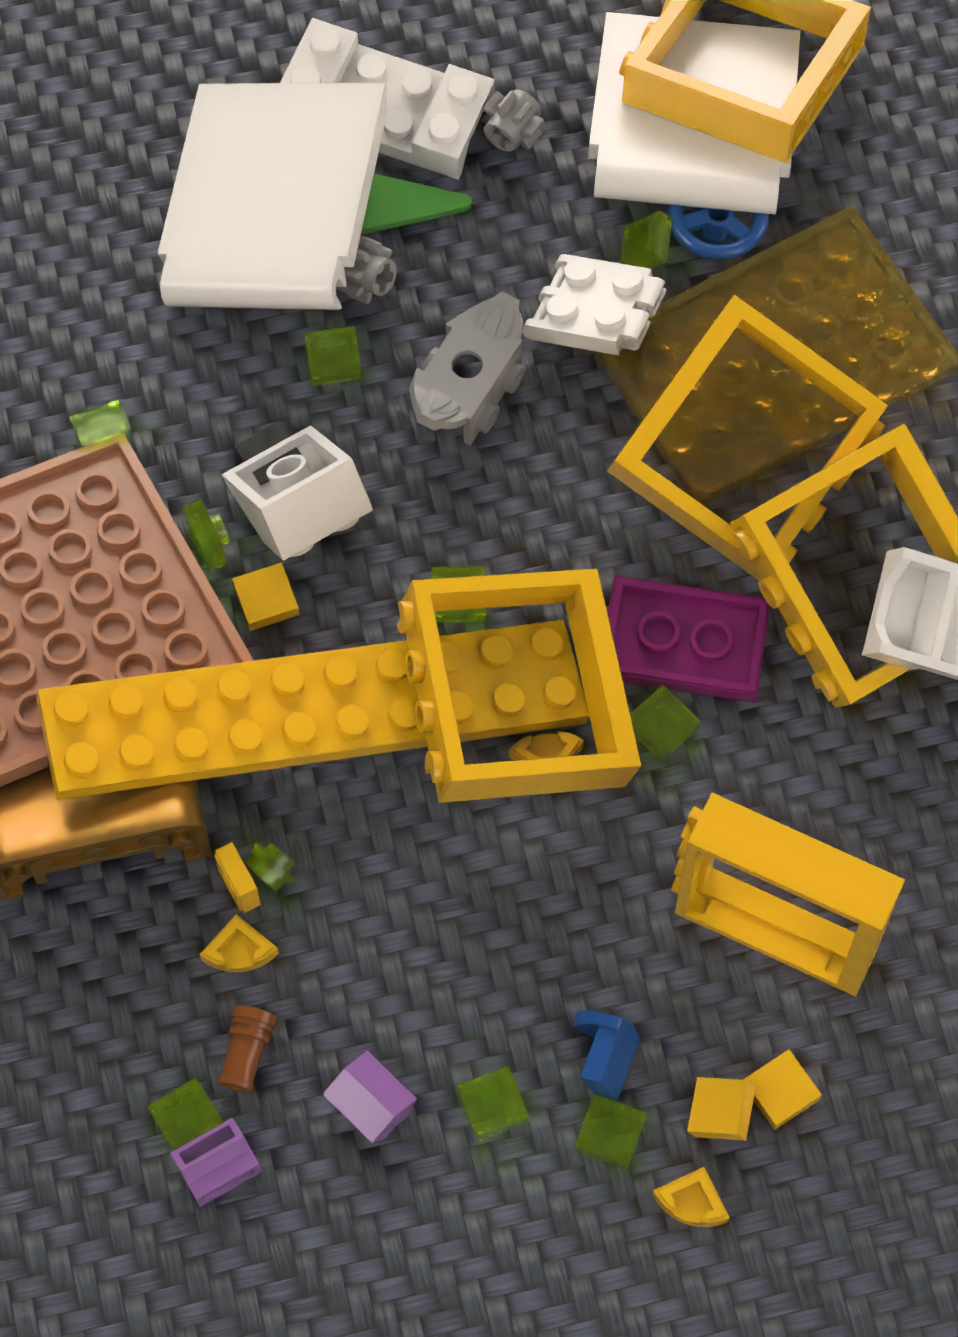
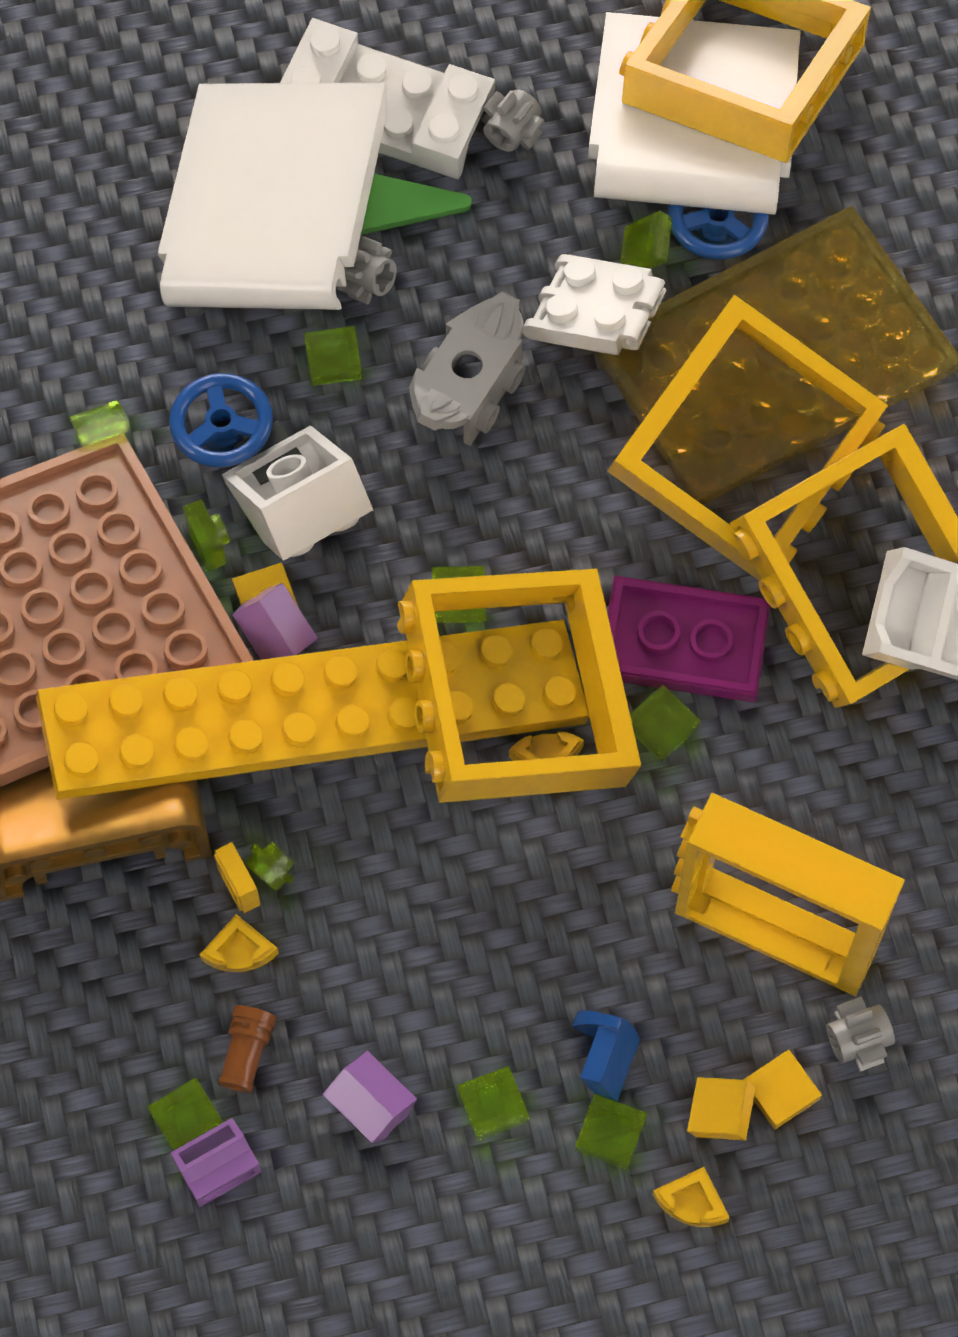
none -> blue piece [169,373,273,467]
none -> medium lavender piece [232,583,318,660]
none -> light grey gear [826,996,895,1072]

